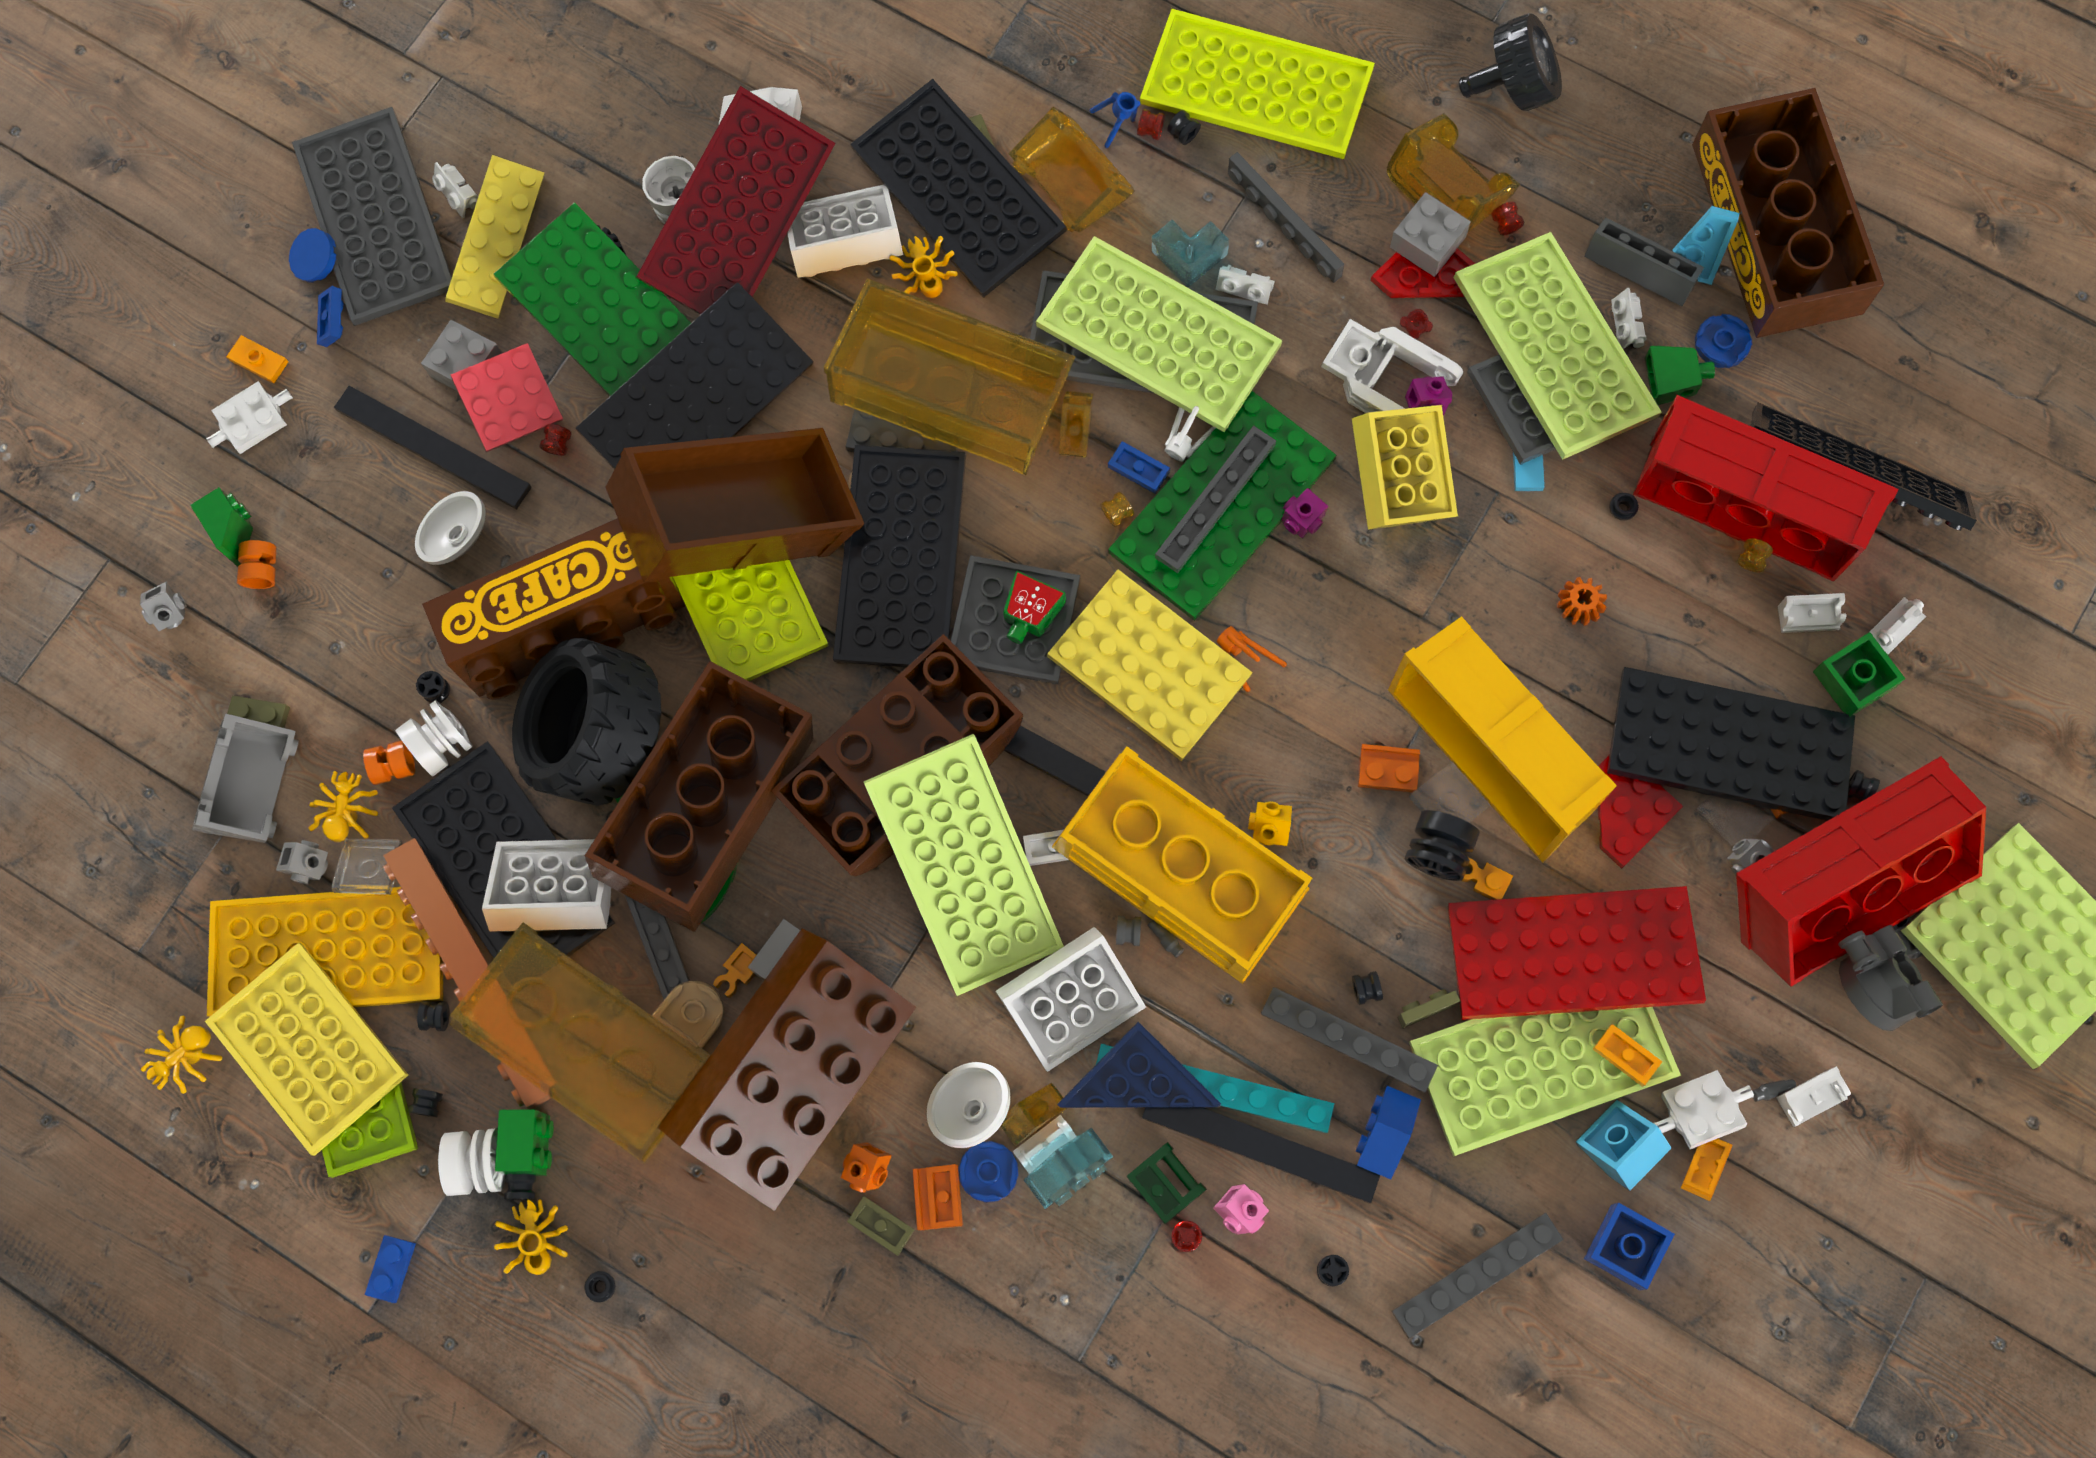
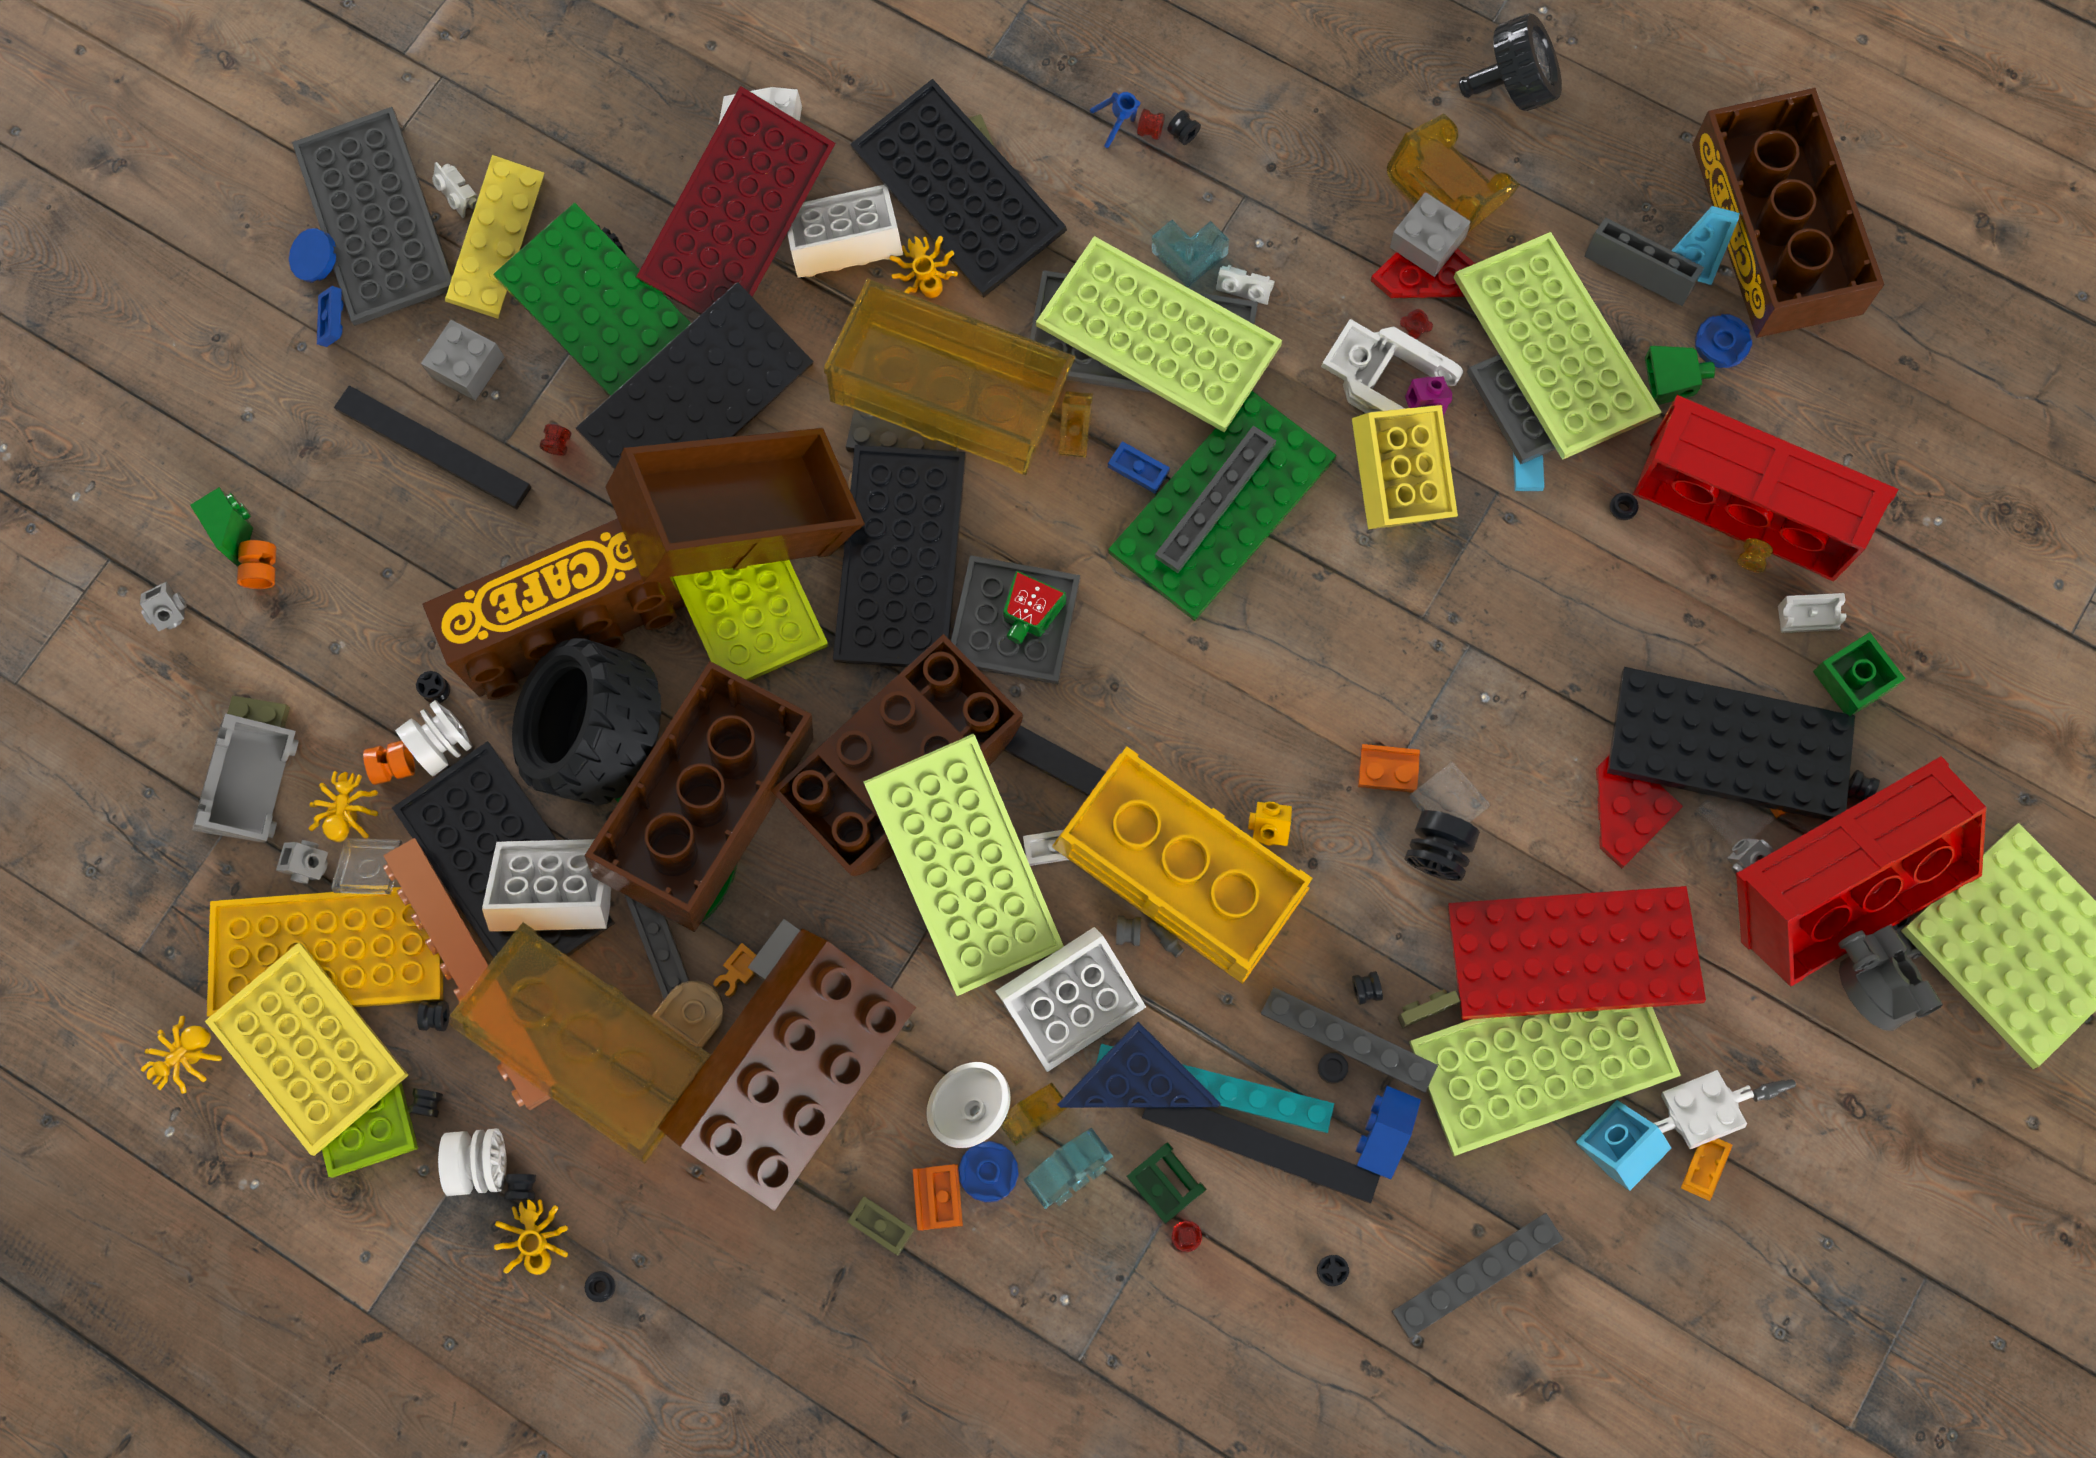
white plate [206,381,293,454] -> none
light orange plate [226,335,289,384] -> none
blue plate [365,1235,416,1303] -> none
white dish [415,491,486,565] -> none
coral plate [450,343,563,452] -> none
green brick [495,1110,554,1176] -> none
white wheel [643,156,695,224] -> none
orange brick [841,1143,892,1193] -> none
clear yellow windscreen [1008,107,1135,232] -> none
white hinge [1013,1115,1078,1176] -> none
light yellow plate [1047,569,1253,761] -> none
clear yellow wheel [1100,491,1134,527] -> none
neon yellow plate [1140,9,1375,159] -> none
white plant [1165,406,1216,461] -> none
bright pink brick [1213,1184,1269,1234] -> none
orange plant [1216,626,1287,692] -> none
dark grey plate [1228,152,1344,283] -> none
magenta brick [1282,488,1328,538] -> none
yellow piece [1388,616,1617,863] -> none
light orange plate [1462,858,1513,900] -> none
clear red wheel [1491,202,1525,236] -> none
orange gear [1557,577,1607,626] -> none
blue brick [1584,1202,1675,1290] -> none
light orange plate [1593,1024,1662,1087] -> none
white hinge [1611,288,1647,349] -> none
black plate [1751,402,1977,531] -> none
white hinge [1776,1066,1851,1127] -> none
white hinge [1870,597,1926,655] -> none
none -> black tile [1318,1053,1348,1084]

